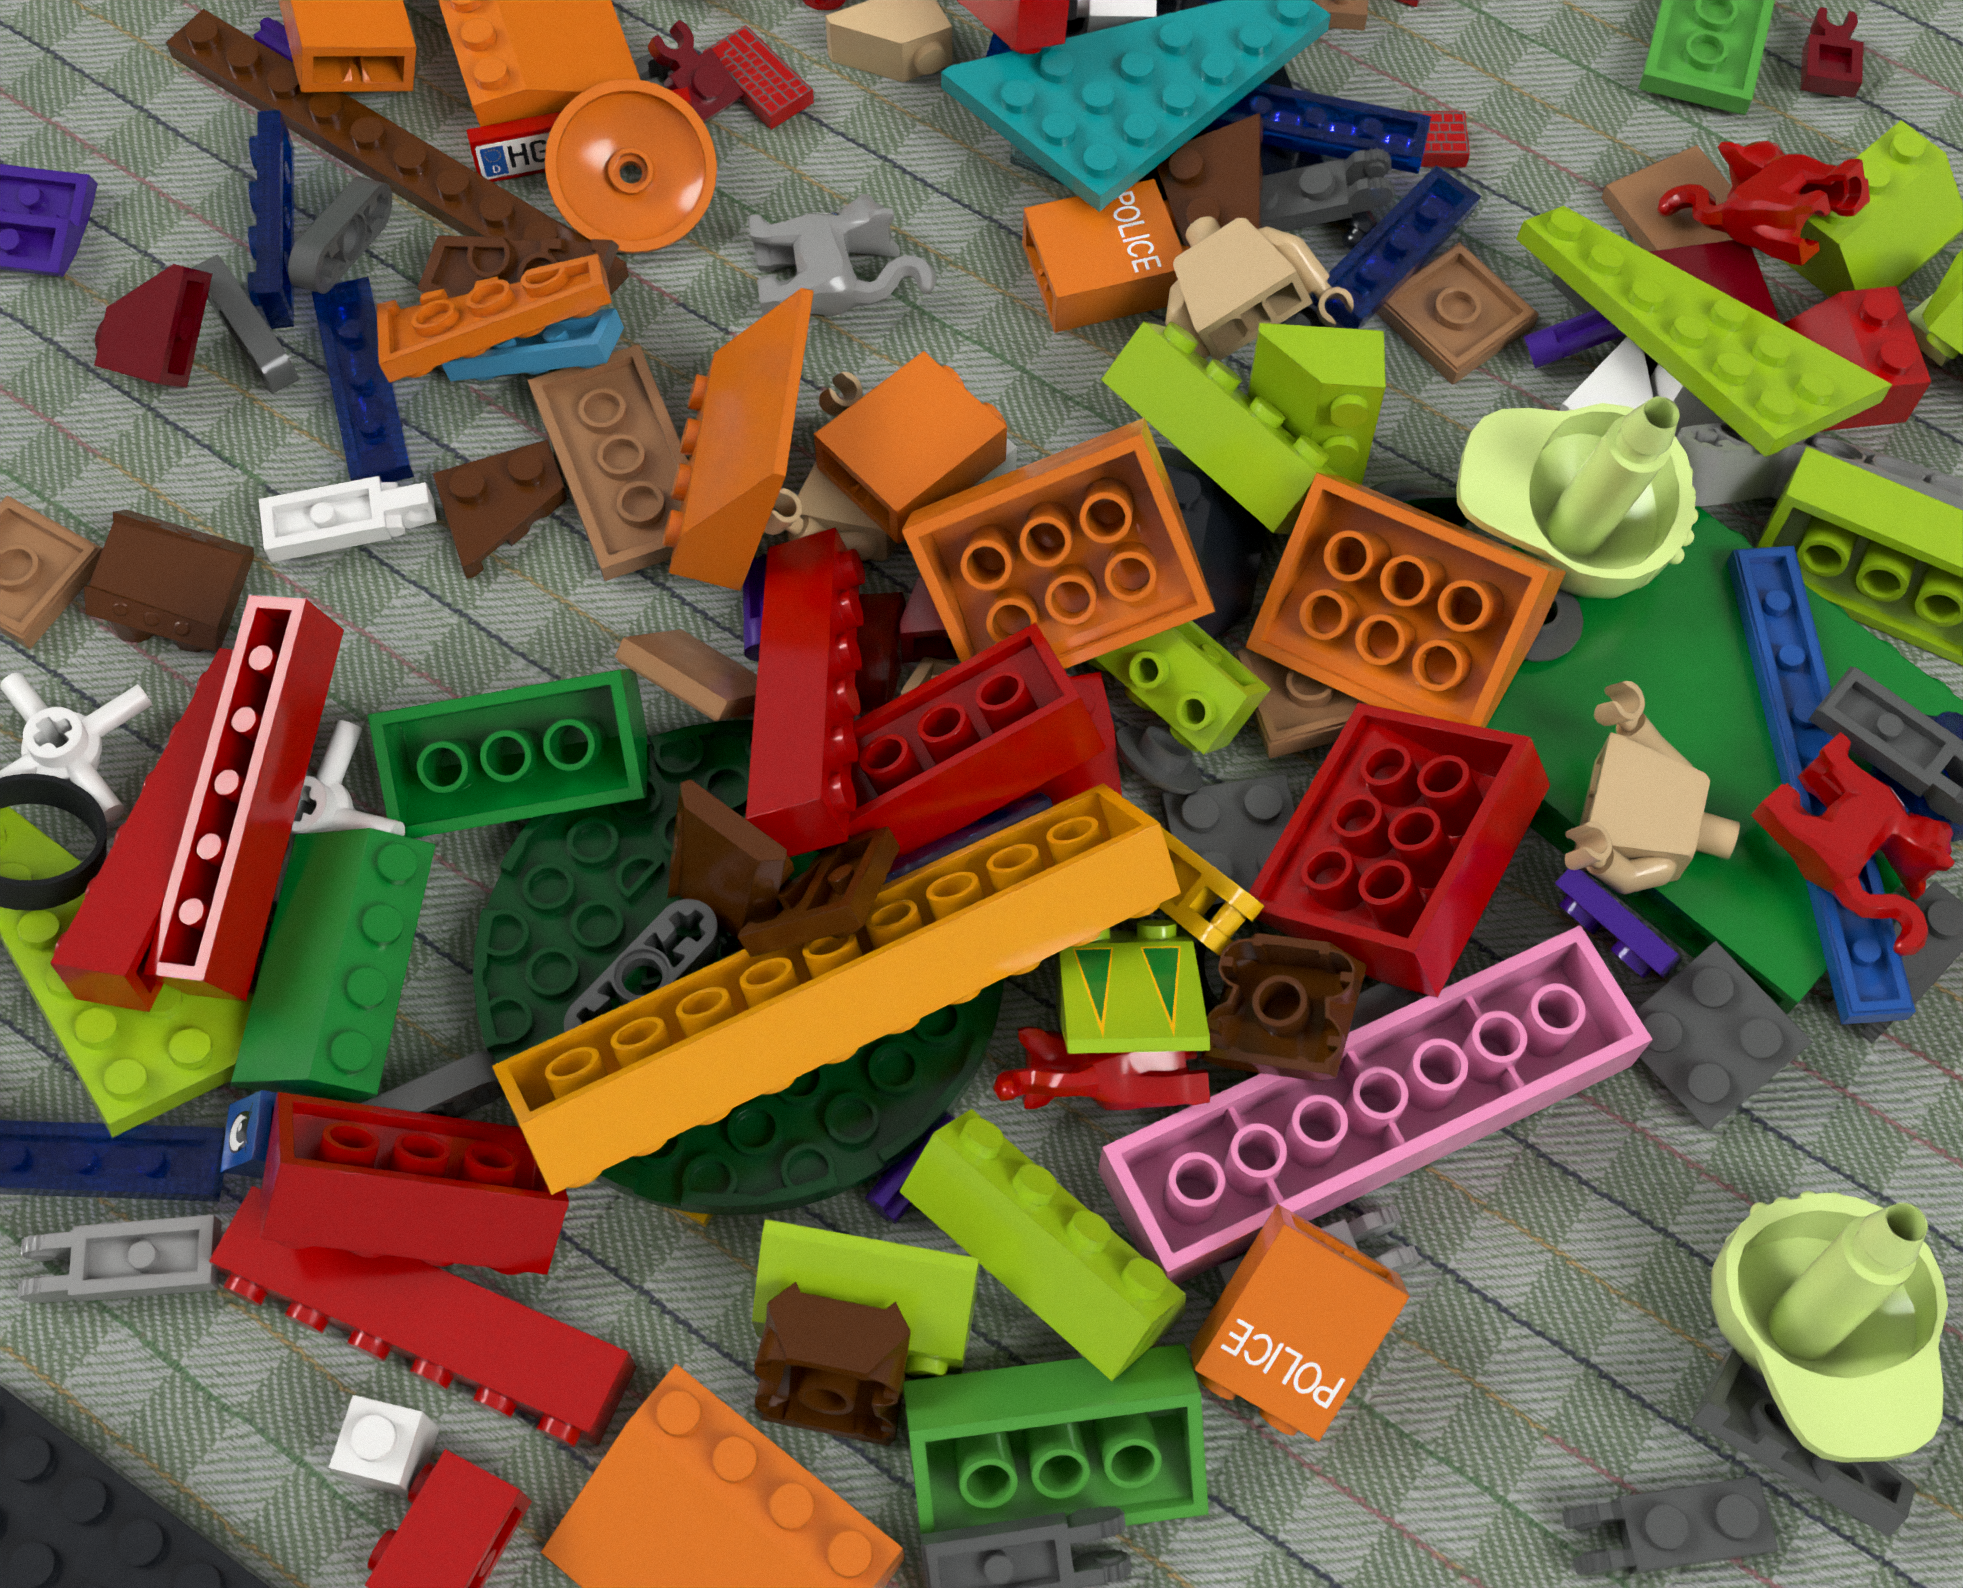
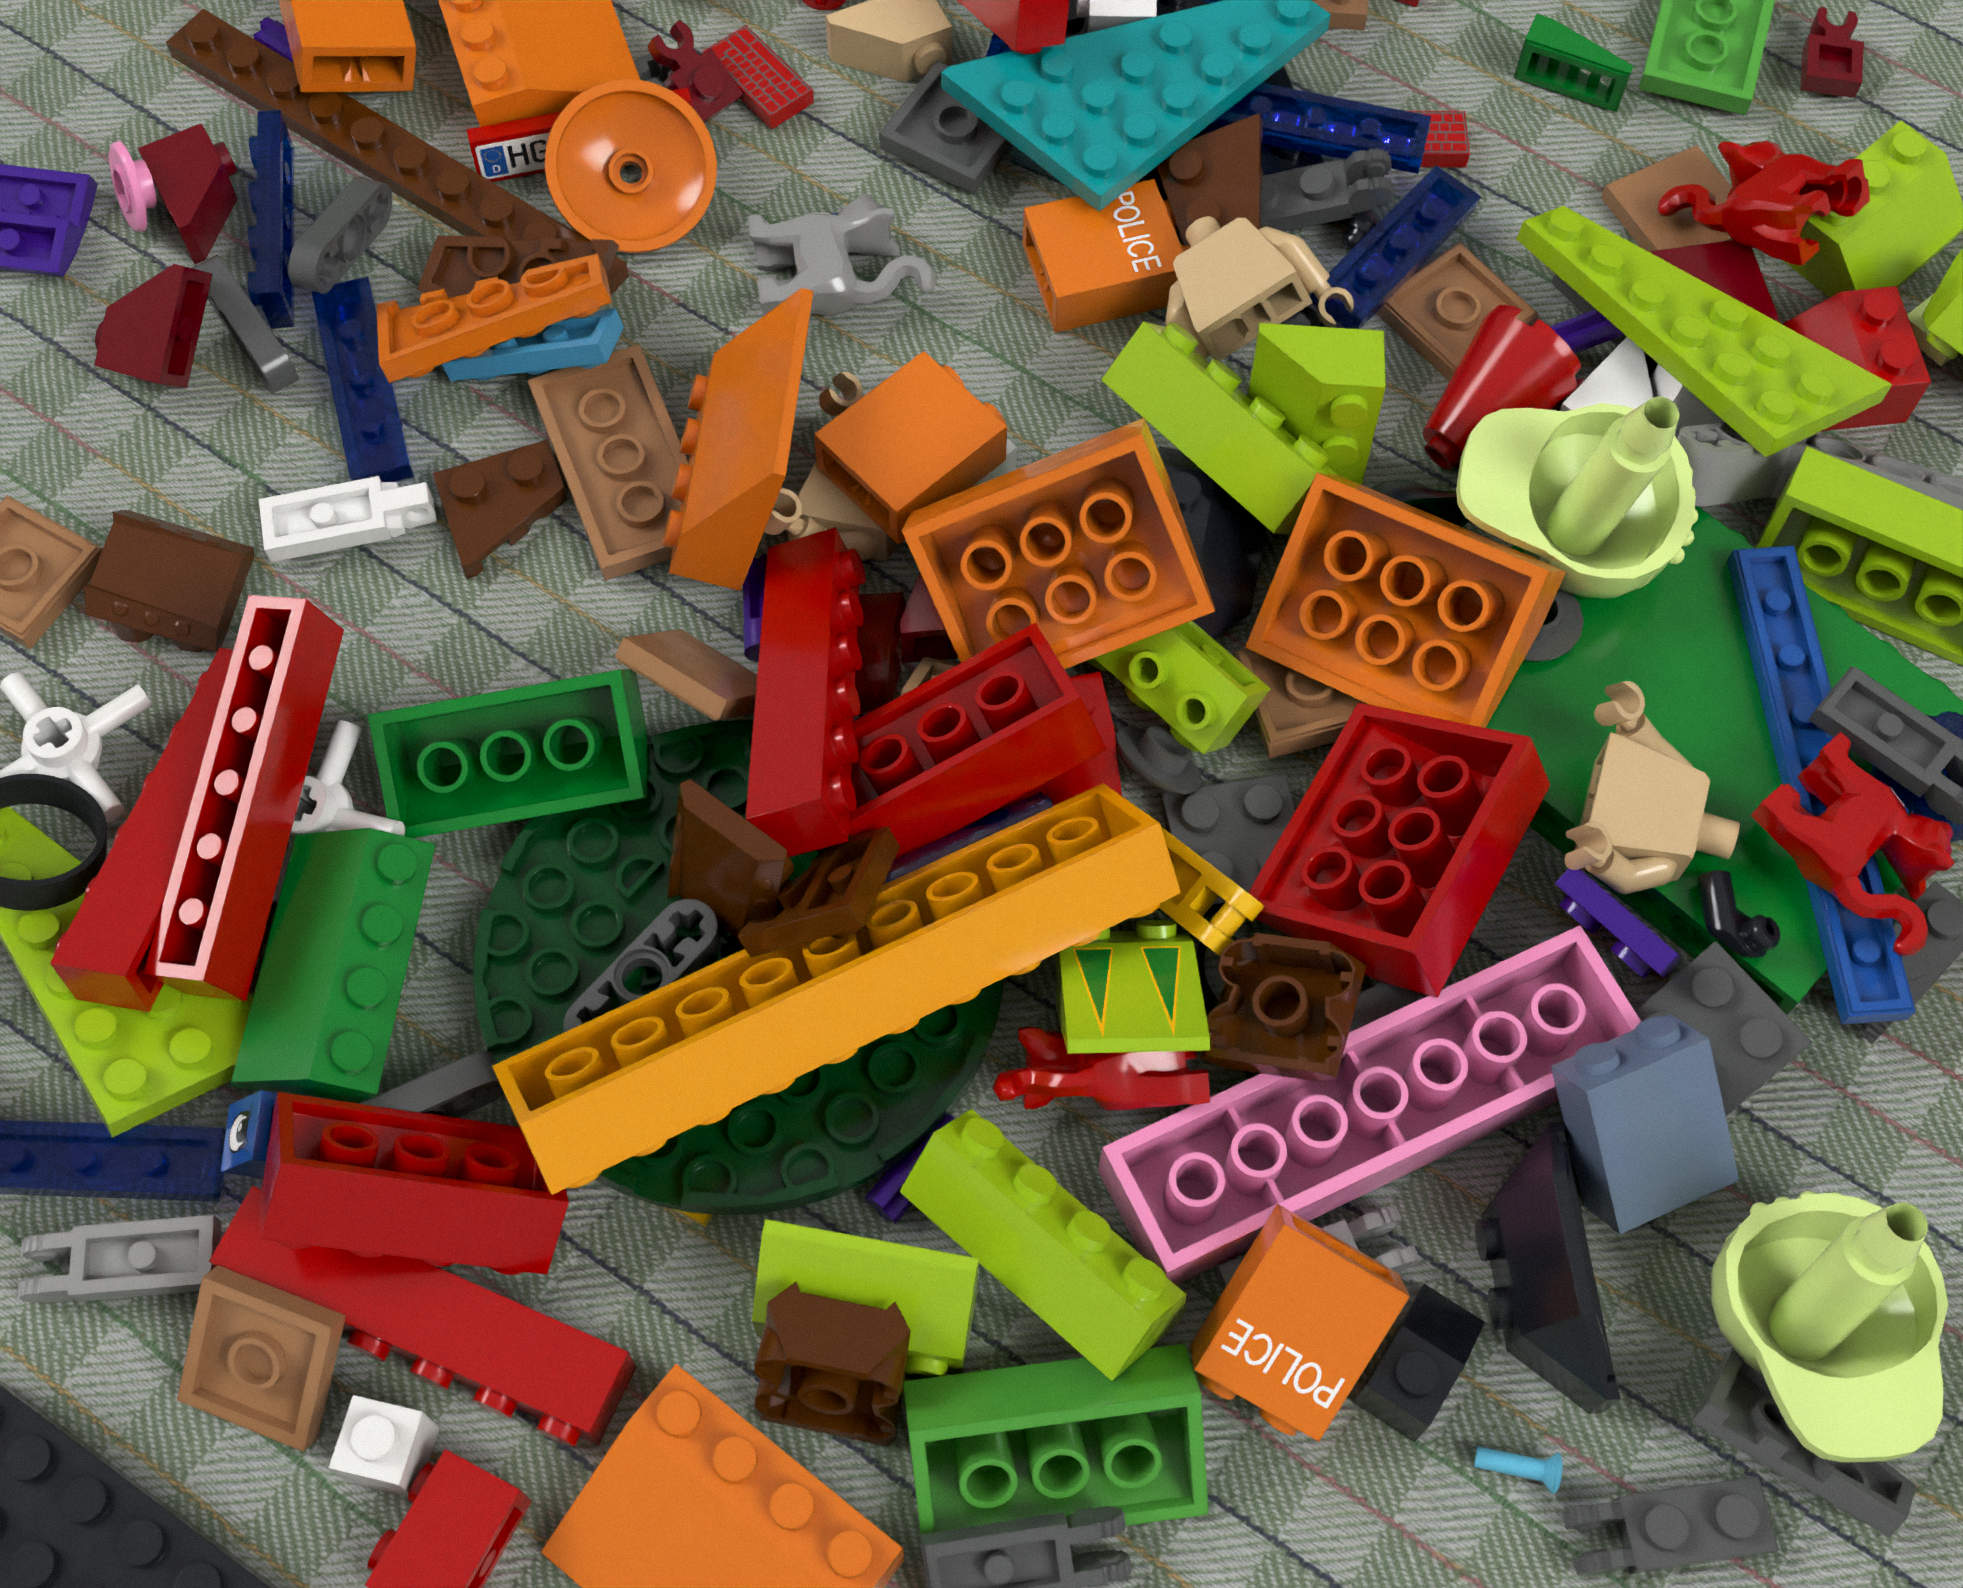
none -> bright pink piece [108,141,157,232]
none -> dark red slope [137,123,238,264]
none -> medium nougat plate [177,1265,346,1452]
none -> dark grey plate [879,60,1012,194]
none -> black slope [1353,1284,1485,1442]
none -> red cone [1422,305,1583,470]
none -> medium azure piece [1474,1446,1563,1494]
none -> black wedge [1475,1122,1621,1414]
none -> green slope [1513,13,1634,112]
none -> sand blue brick [1551,1014,1739,1234]
none -> black arm [1697,870,1780,958]

